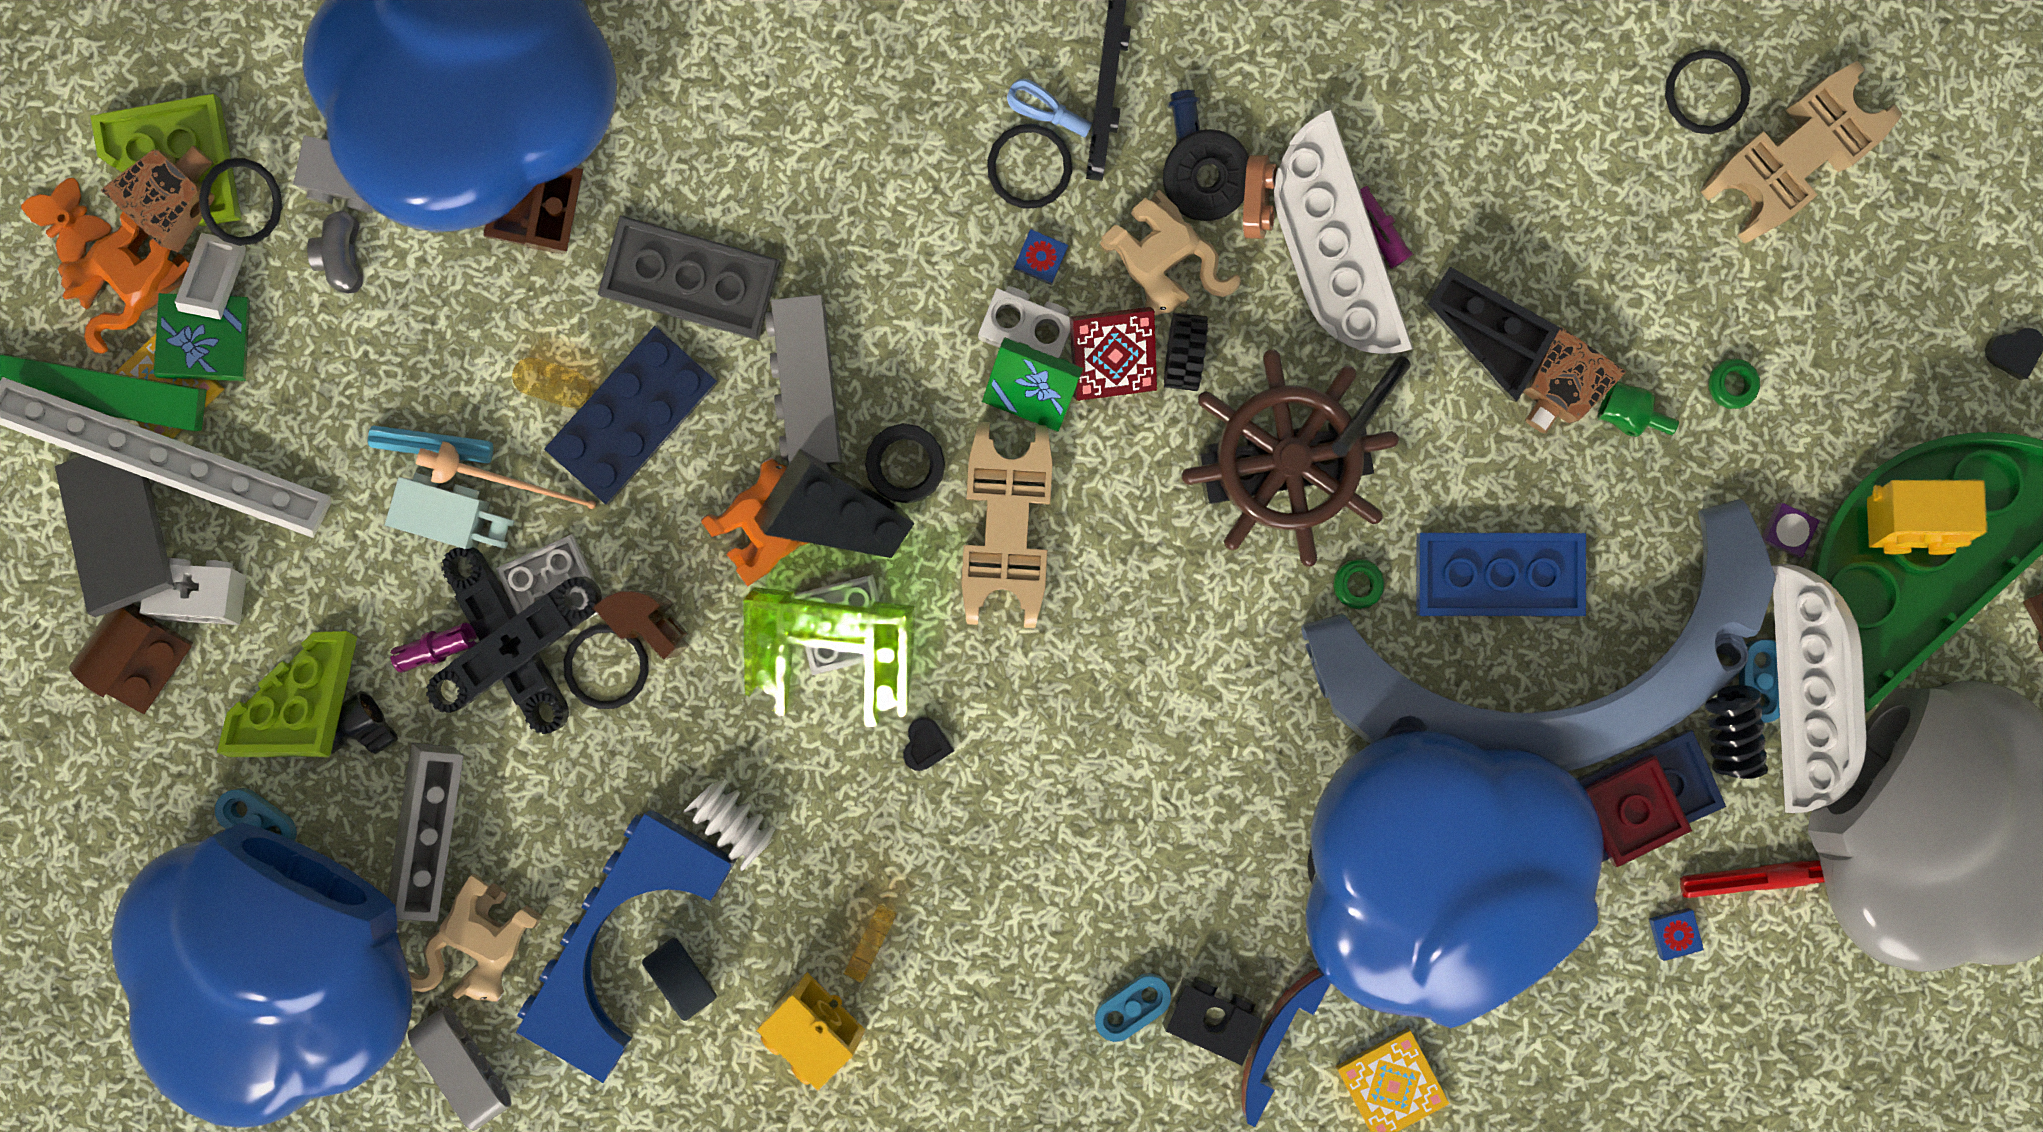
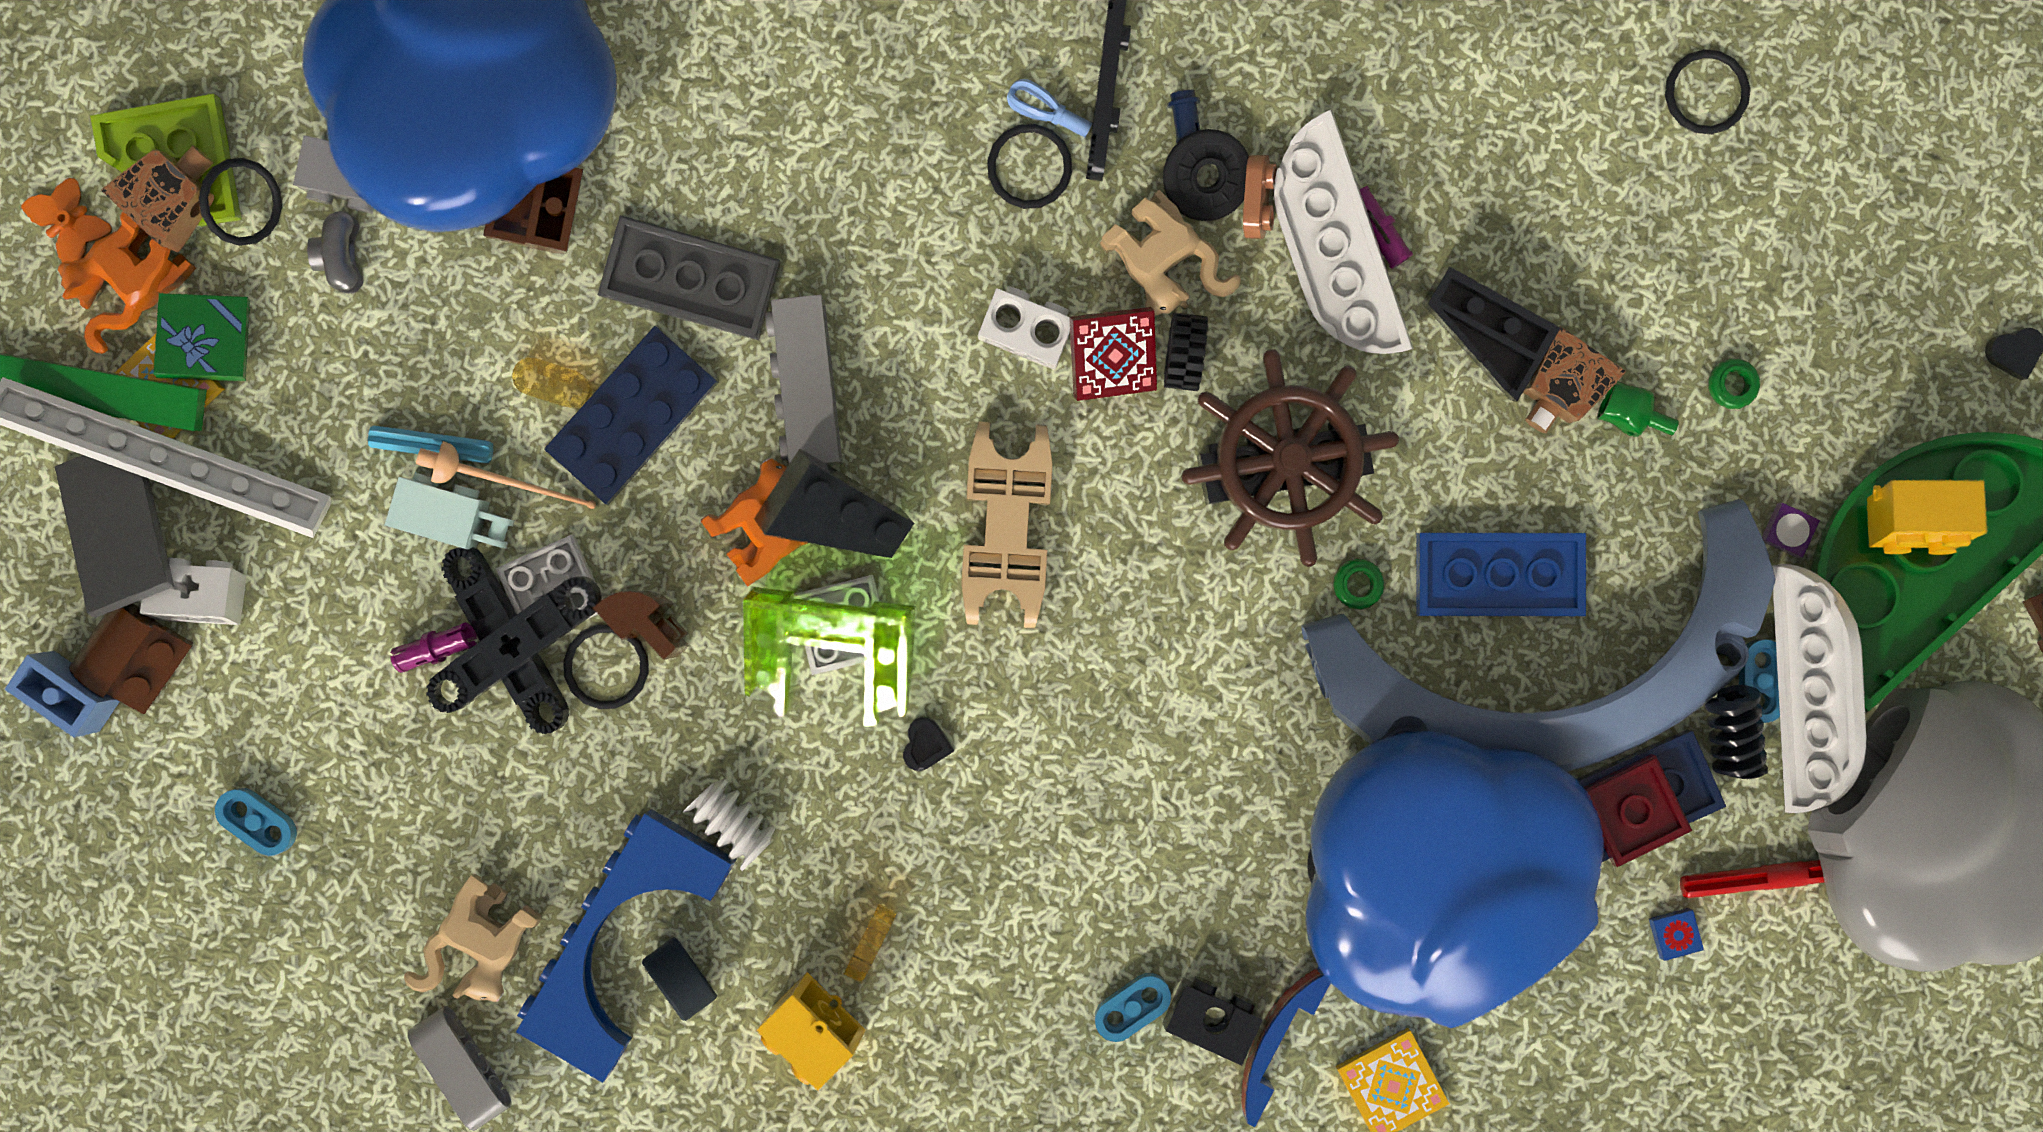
blue plant [111,822,413,1128] -> none
white tile [175,233,246,320] -> none
lime plate [217,631,357,757] -> none
black piece [331,691,398,754] -> none
light grey brick [387,743,464,922] -> none
black tyre [865,423,945,504] -> none
green tile [982,337,1083,432] -> none
blue tile [1014,229,1068,285] -> none
black bar [1332,356,1410,457] -> none
tan piece [1700,61,1902,244] -> none
none -> medium blue brick [4,651,120,738]

